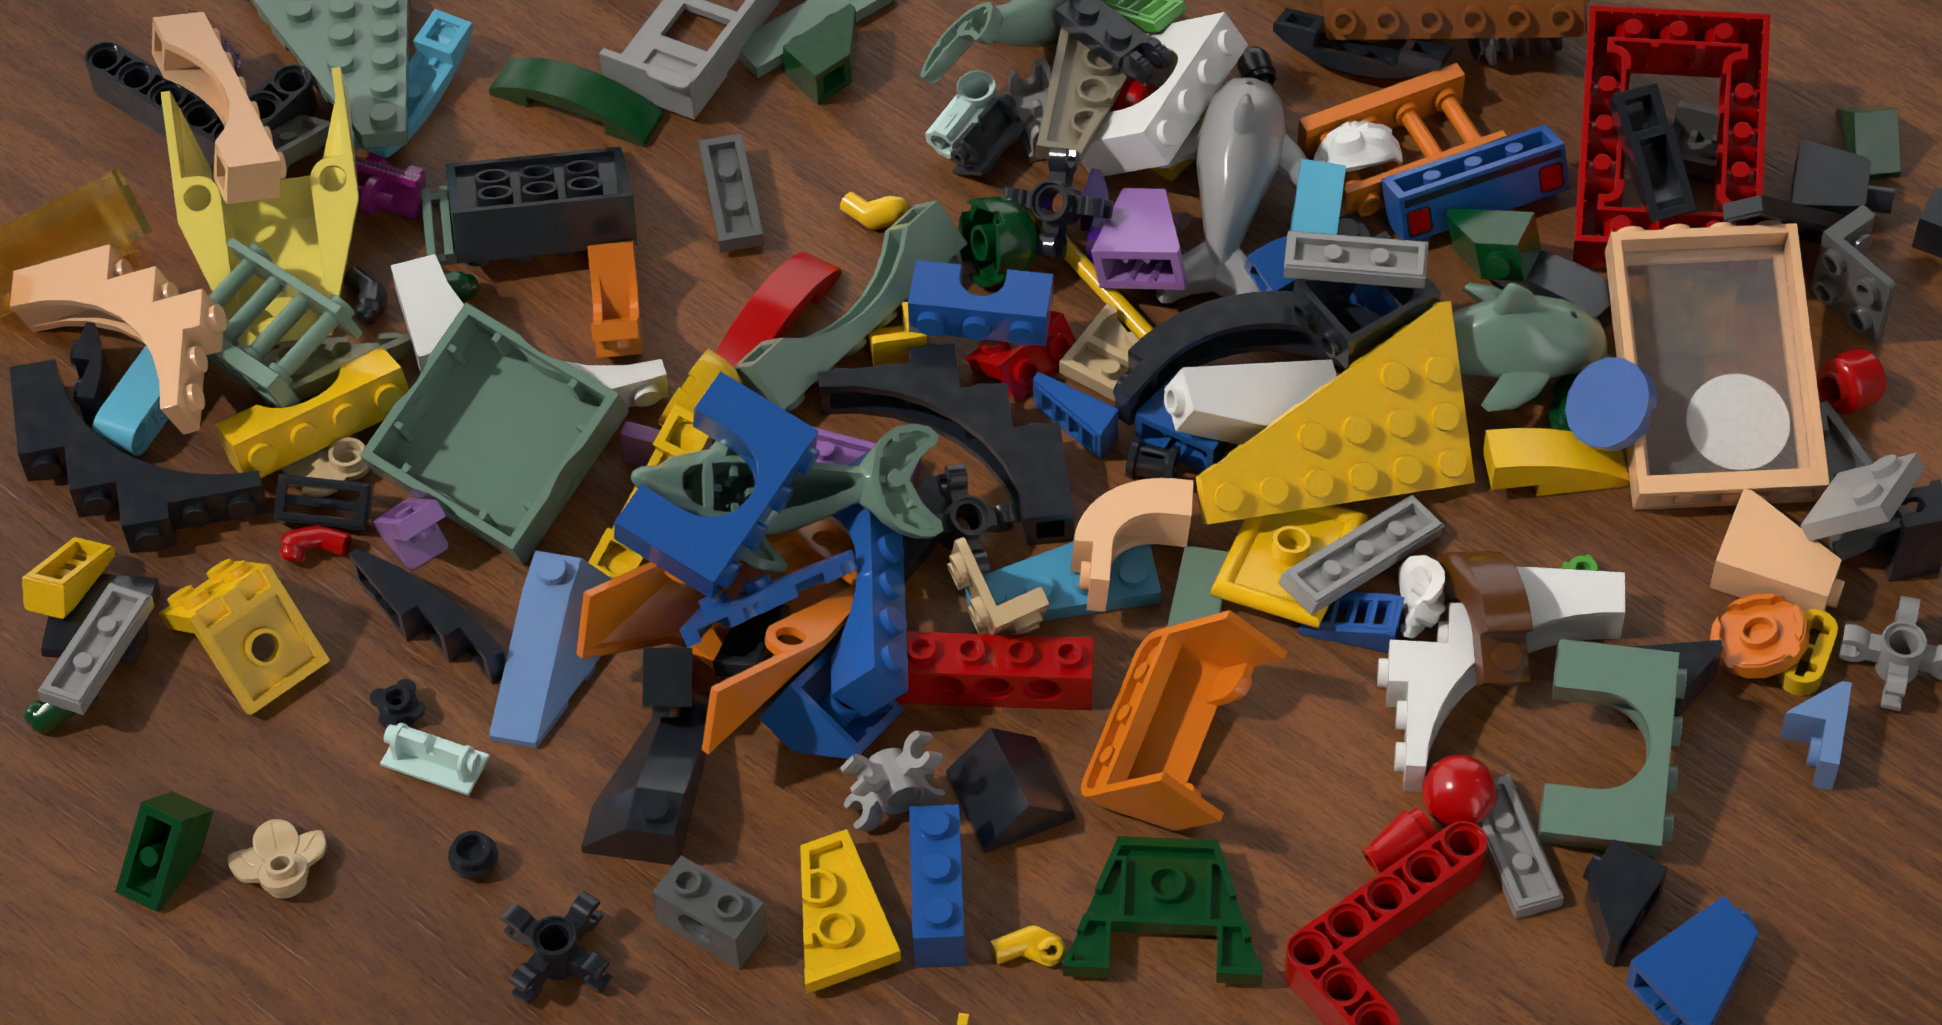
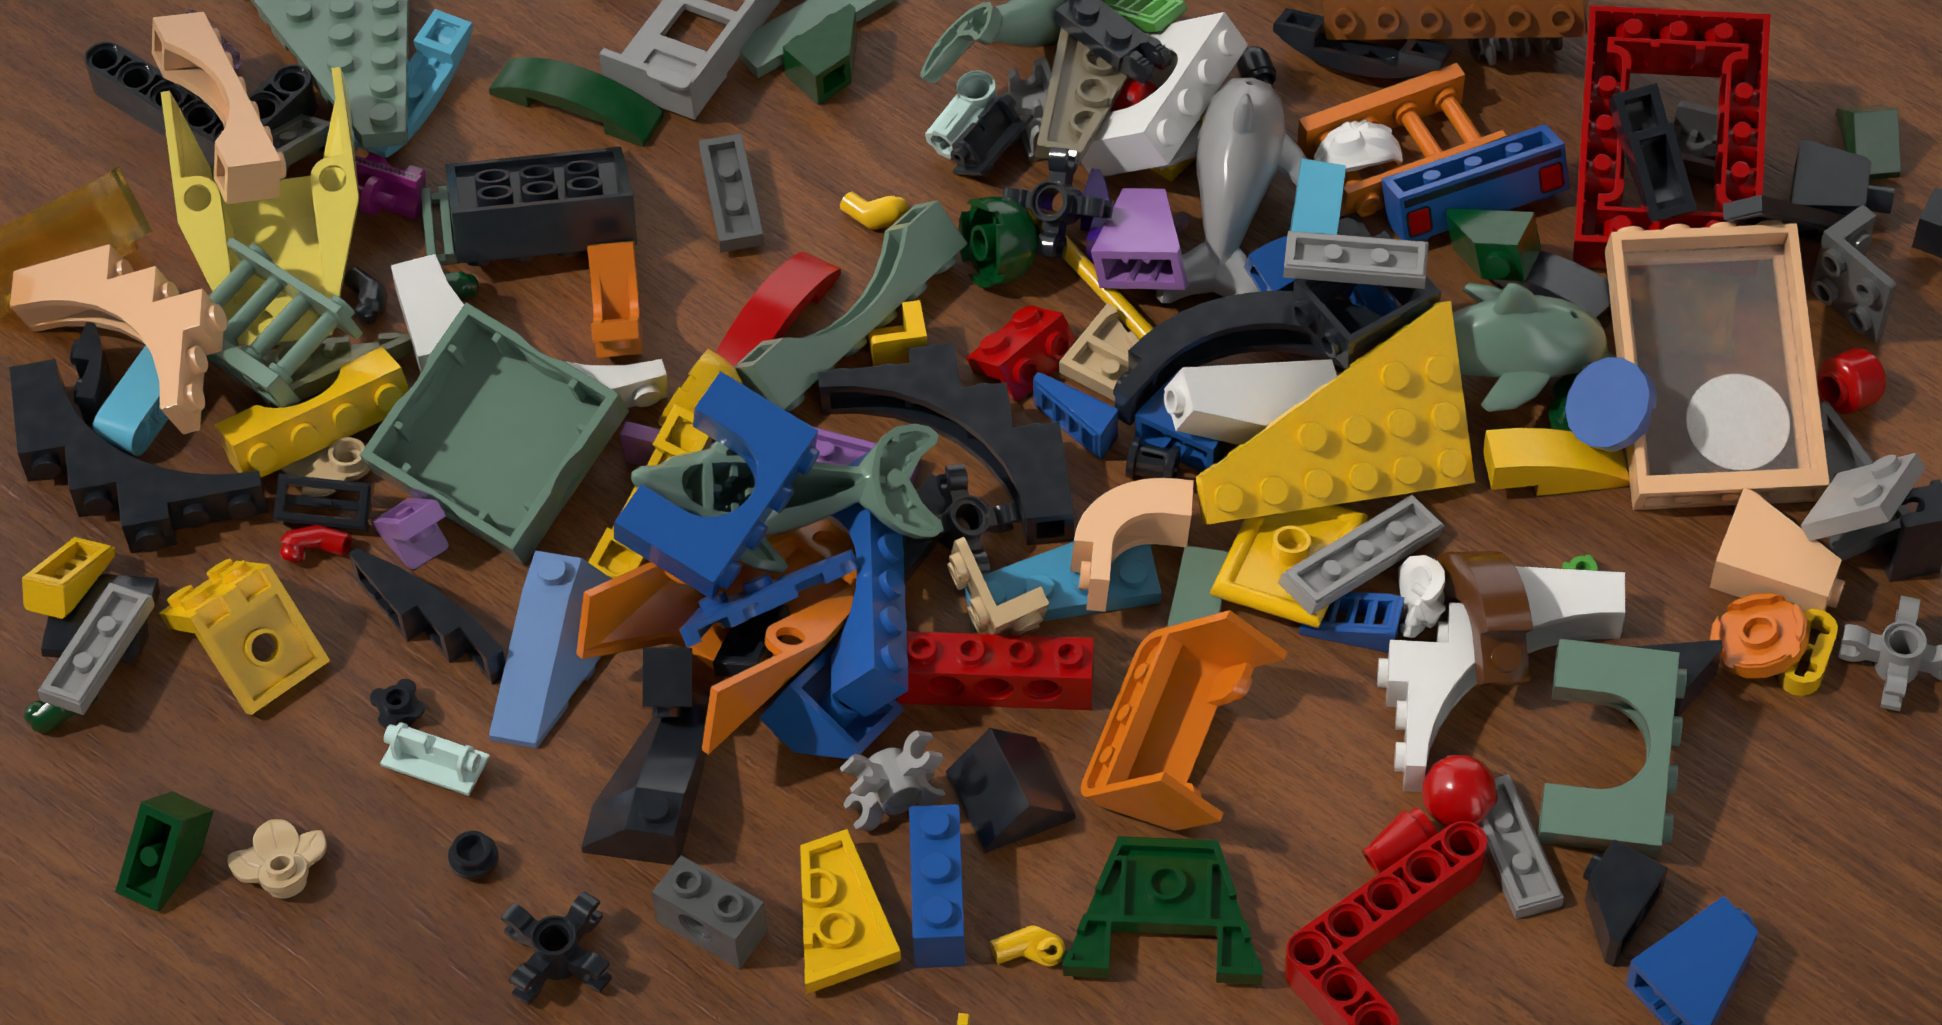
blue arch [908,260,1053,346] -> none
medium blue slope [1780,681,1852,791] -> none

